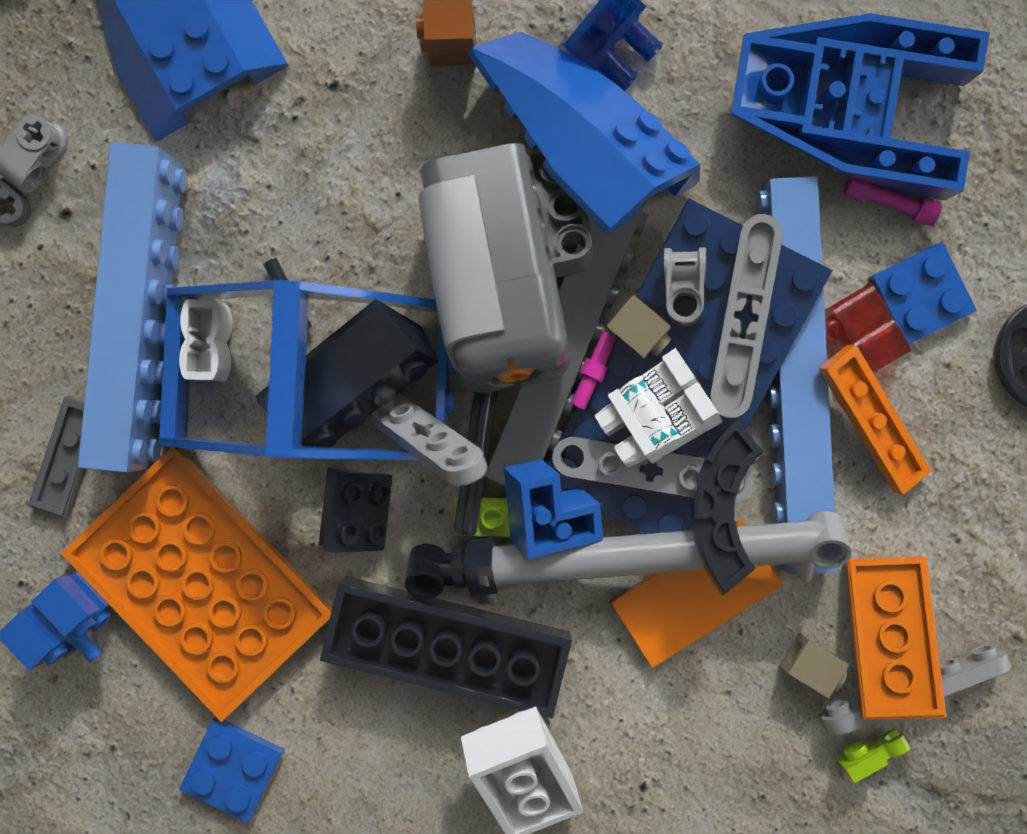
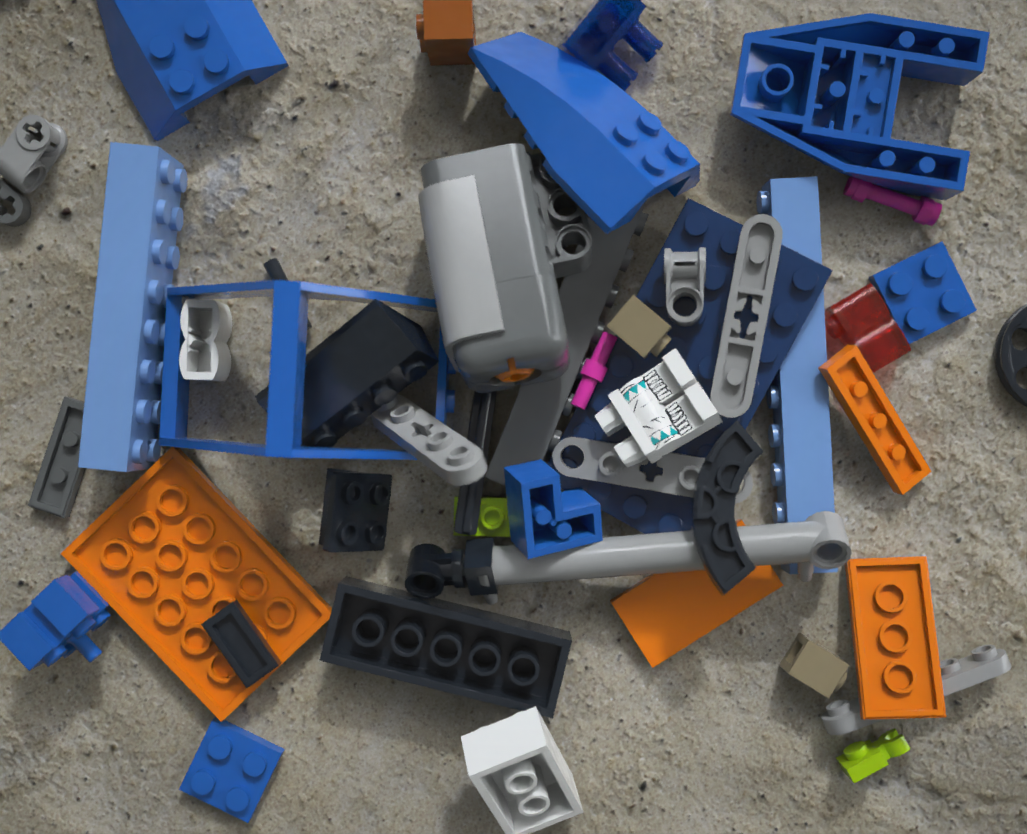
none -> black tile [201,599,282,688]

